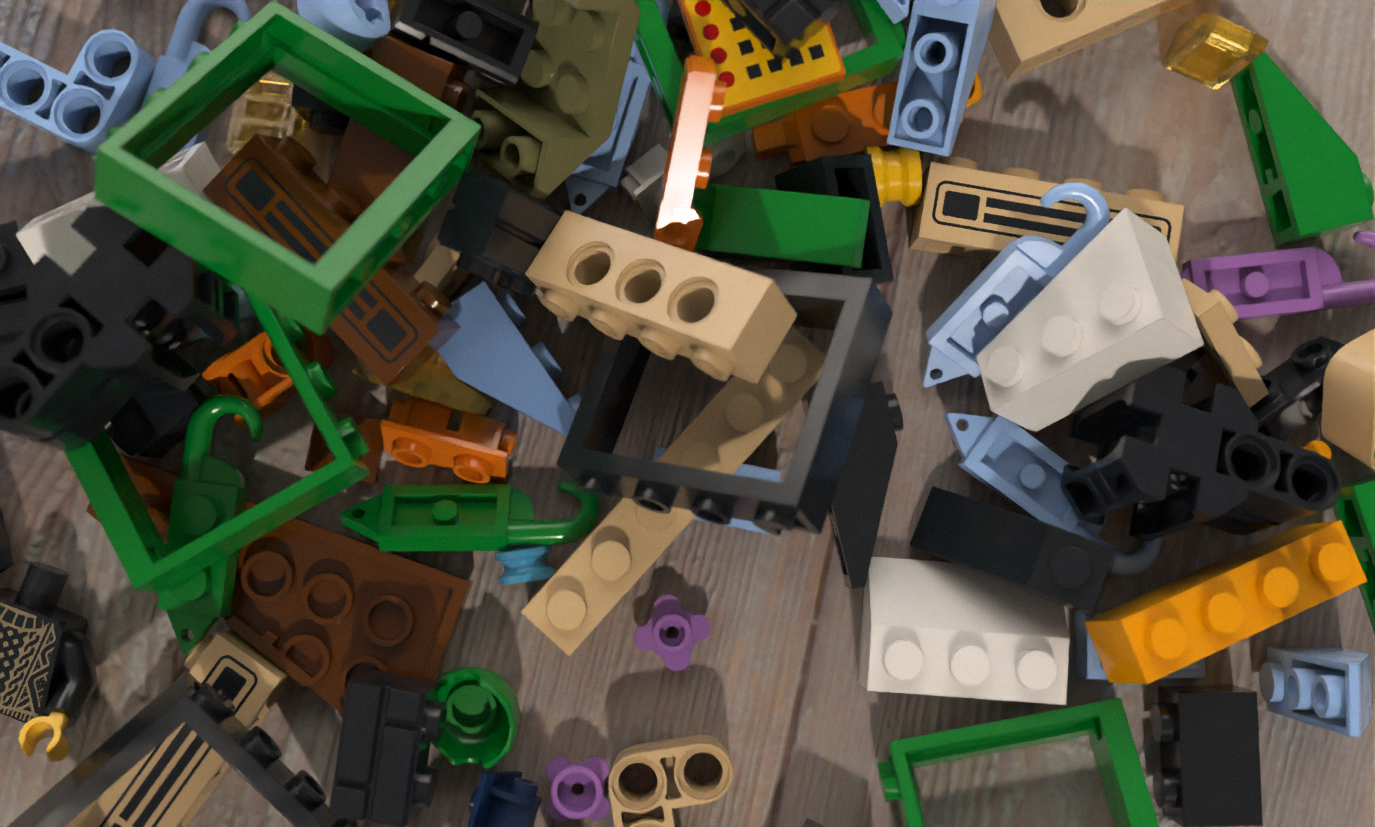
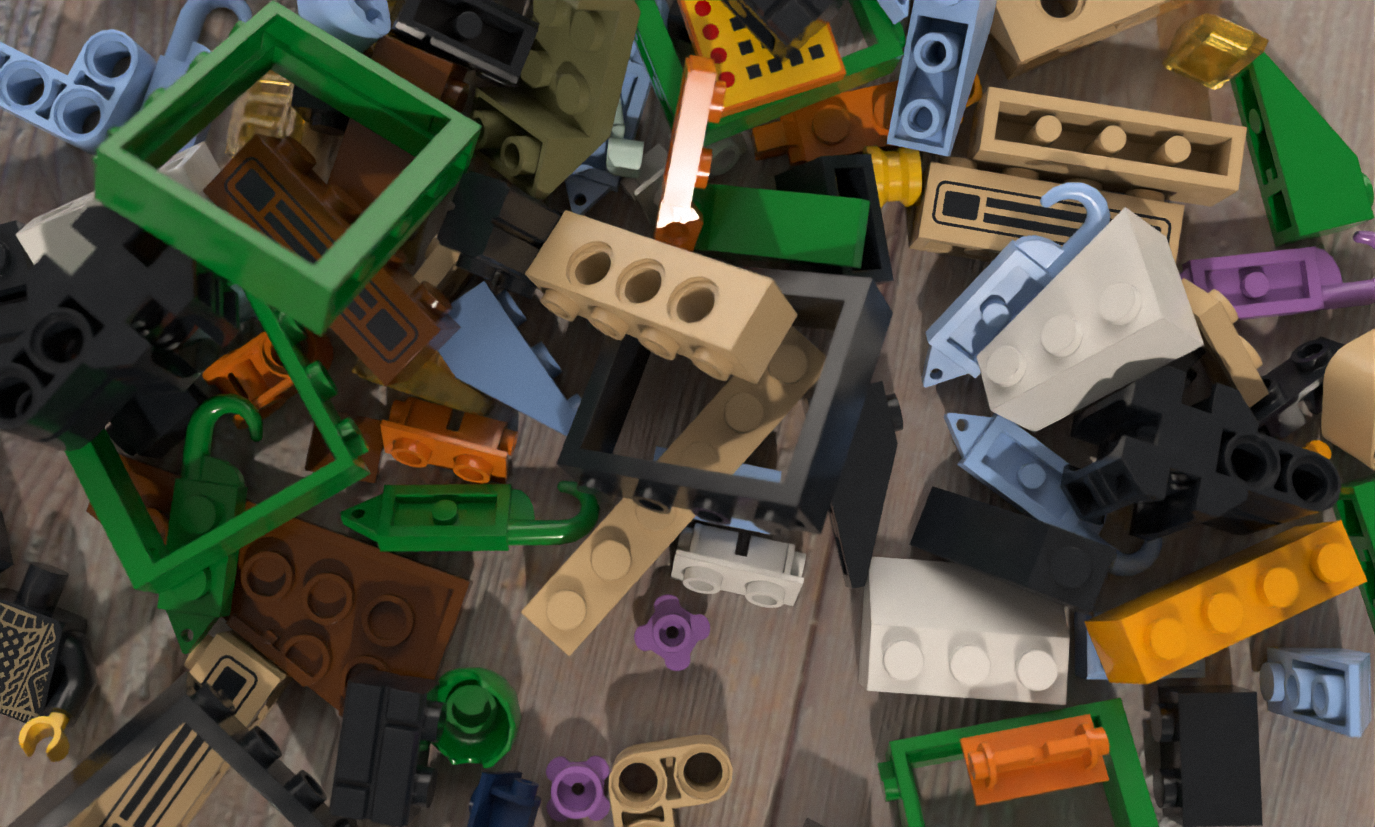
dark azure bush [495,545,556,585] -> none
none -> light aqua hand [606,96,644,179]
none -> white hinge [670,523,806,608]
none -> orange hinge [960,714,1109,806]
none -> tan brick [967,87,1247,207]

